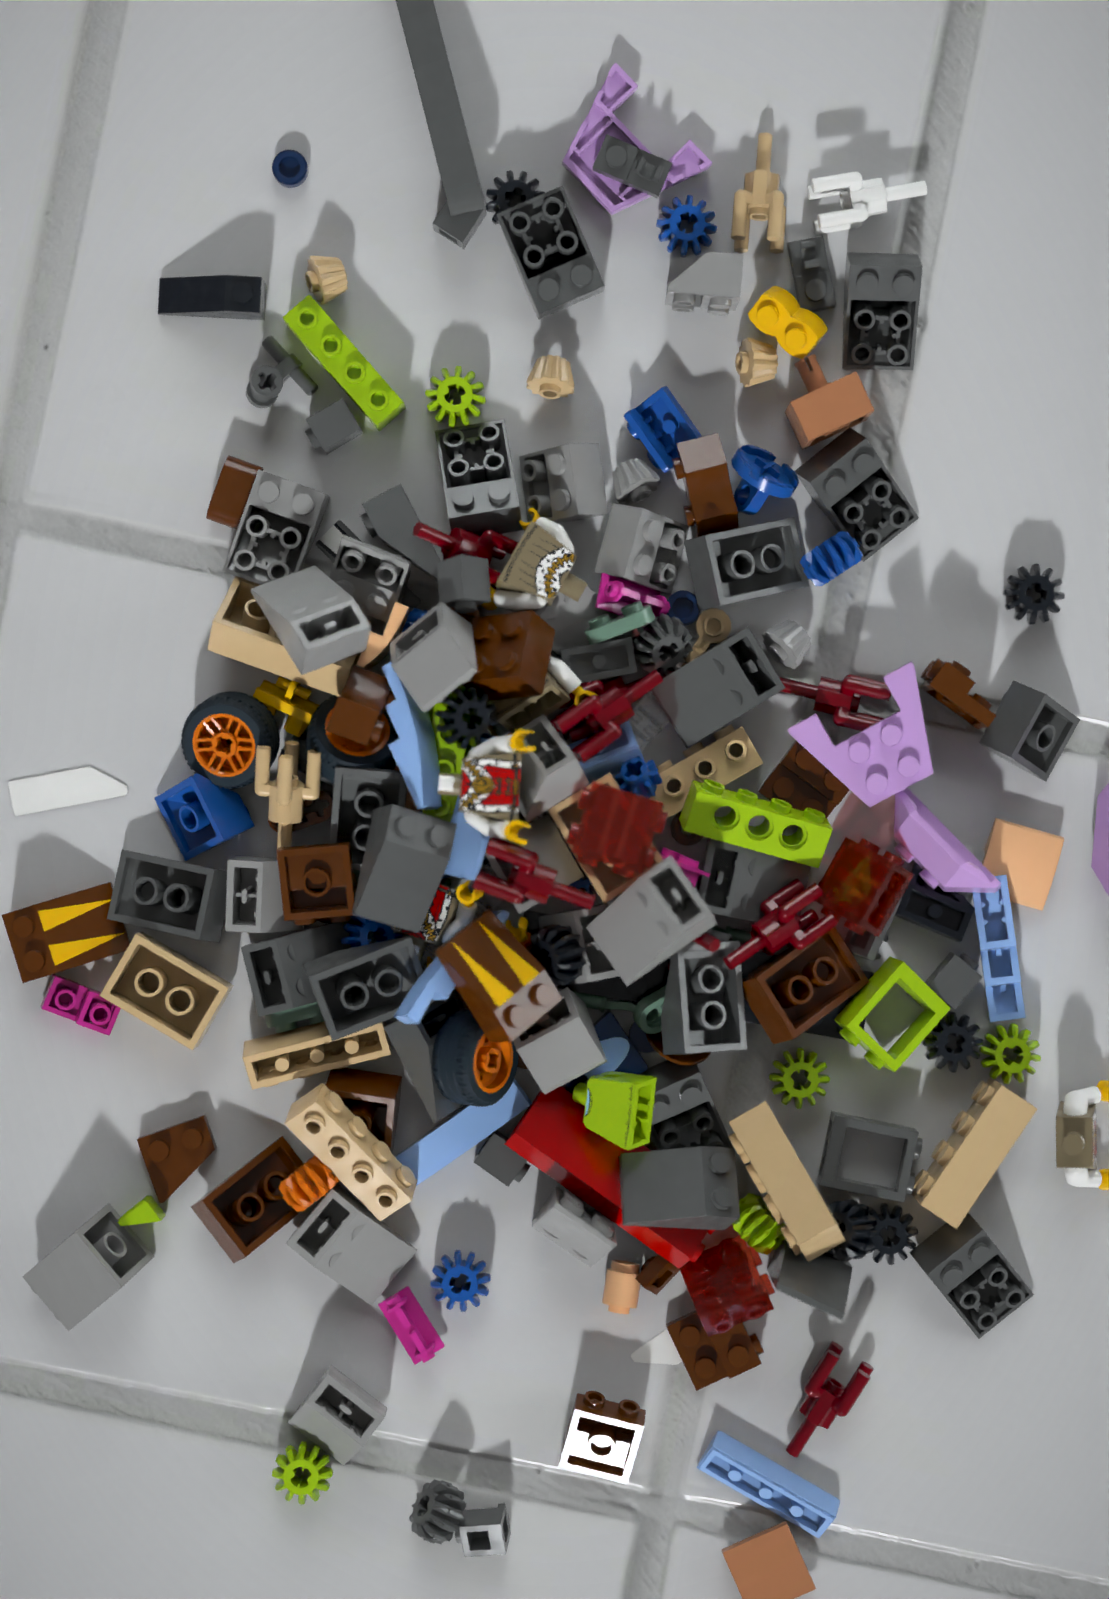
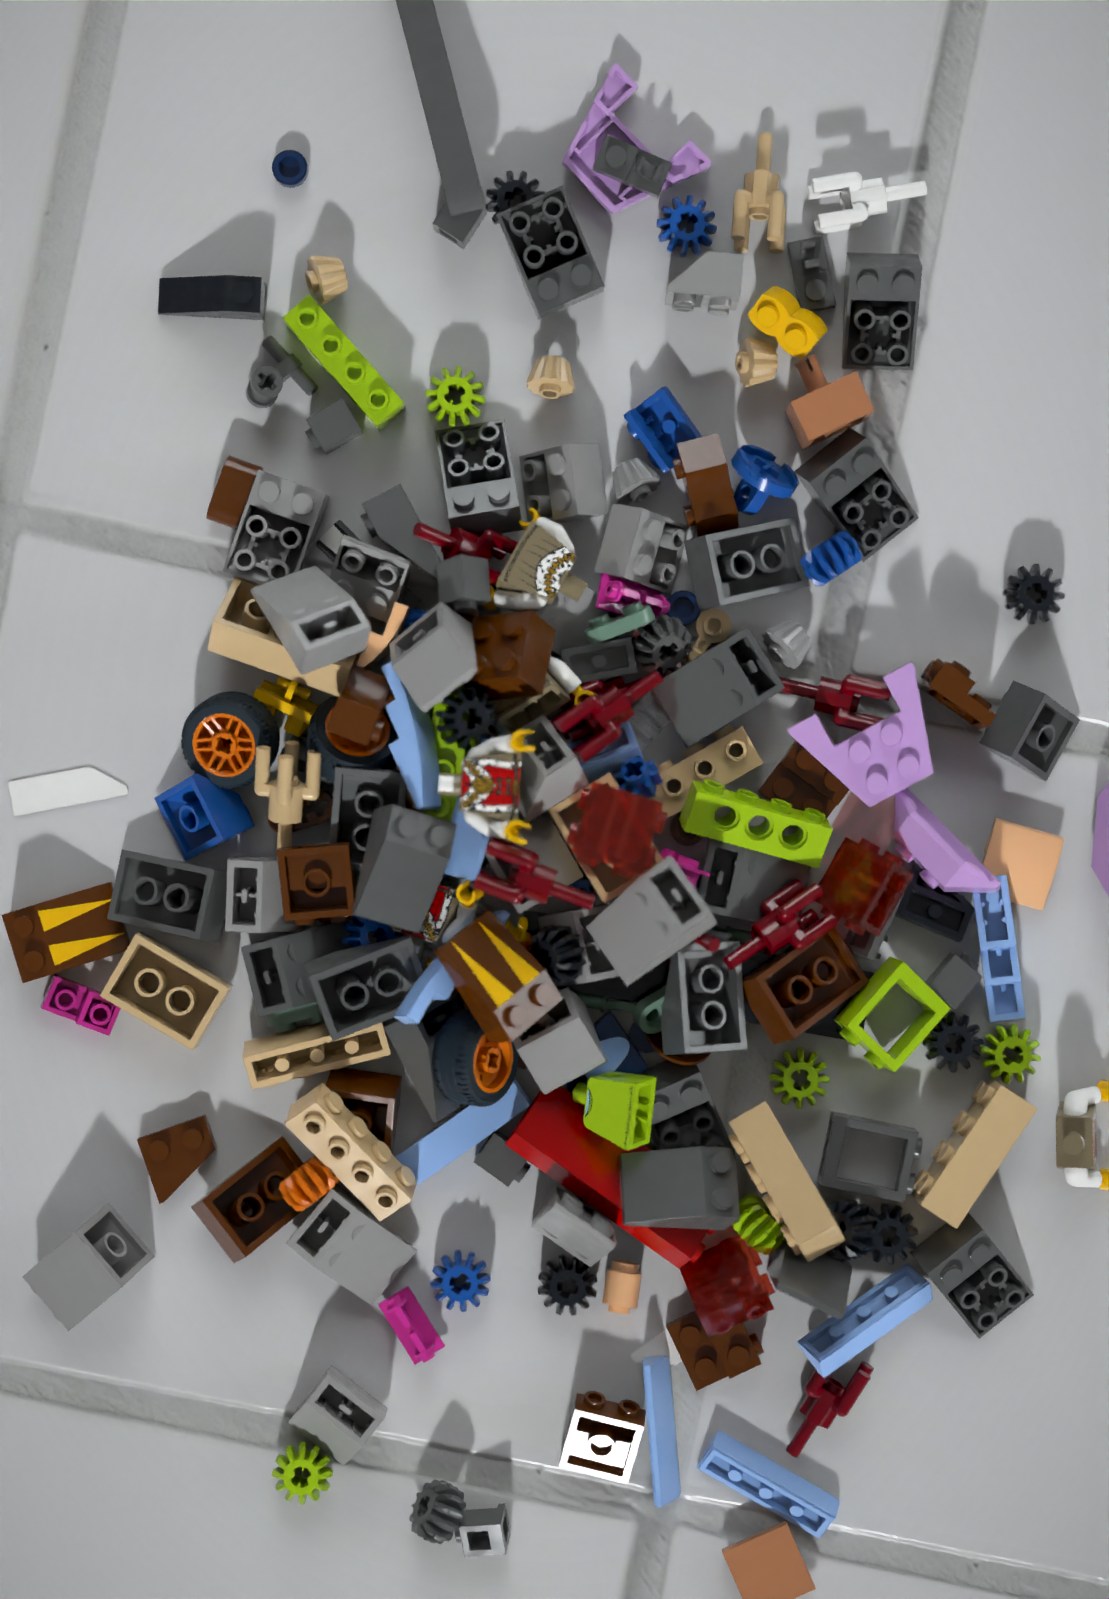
lime slope [117,1195,166,1227] -> none
reddish brown plate [635,1254,681,1295] -> none
none -> black gear [538,1254,597,1316]
none -> light blue slope [642,1356,681,1508]
none -> light blue slope [797,1263,933,1377]

